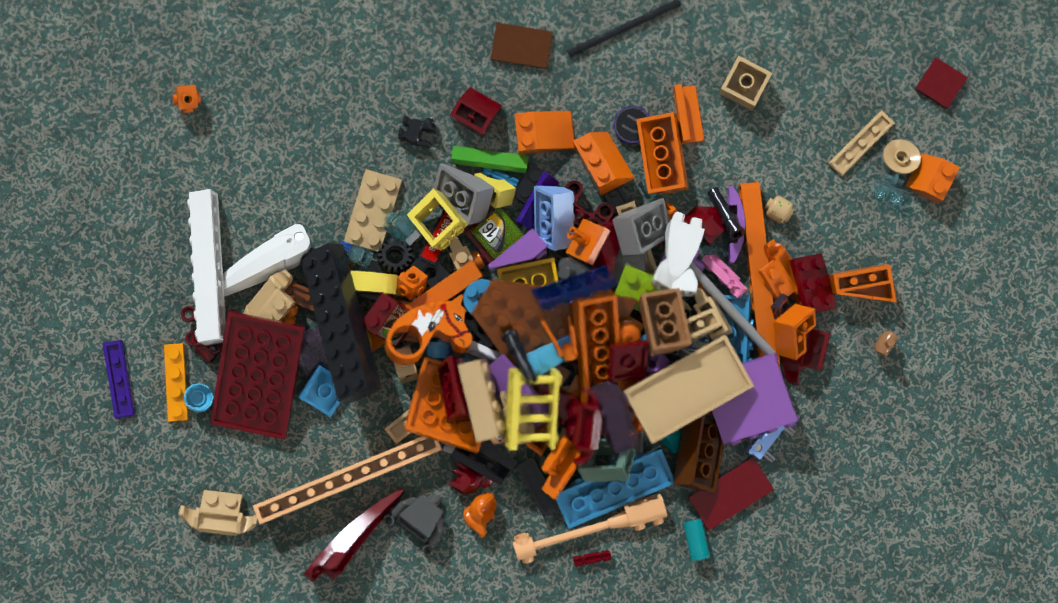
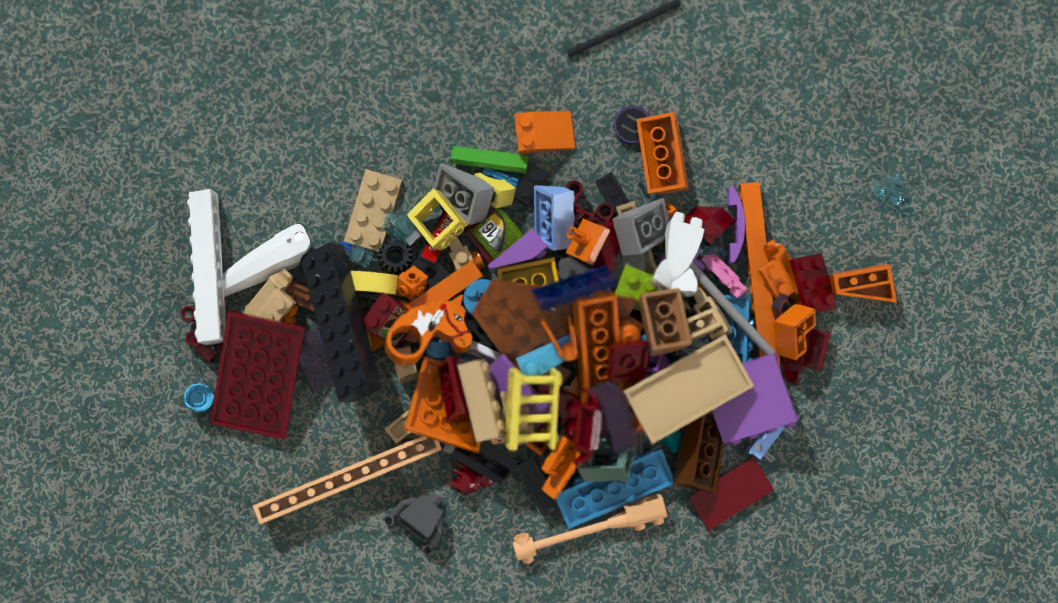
dark purple tile [102,340,135,419] -> none
light orange plate [164,343,188,422] -> none
orange brick [172,85,201,113] -> none
tan plate [179,490,257,536] -> none
dark azure tile [298,365,340,418] -> none
dark red piece [303,488,405,582] -> none
black animal [398,115,436,148] -> none
dark red slope [450,87,502,138] -> none
orange hair [463,492,497,538] -> none
reddish brown tile [490,23,552,69] -> none
black pin [501,329,538,385] -> none
dark purple tile [516,172,559,230] -> none
orange slope [573,132,635,196] -> none
dark red axle [573,550,611,567] -> none
orange panel [673,84,704,144] -> none
teal pin [683,519,710,561] -> none
black pin [708,187,745,240] -> none
tan brick [719,56,772,111] -> none
tan head [765,195,795,224] -> none
tan tile [828,110,895,177] -> none
medium nougat piece [874,331,898,357] -> none
tan dish [883,139,921,174] -> none
orange slope [904,153,960,204] -> none
dark red tile [915,57,967,109] -> none

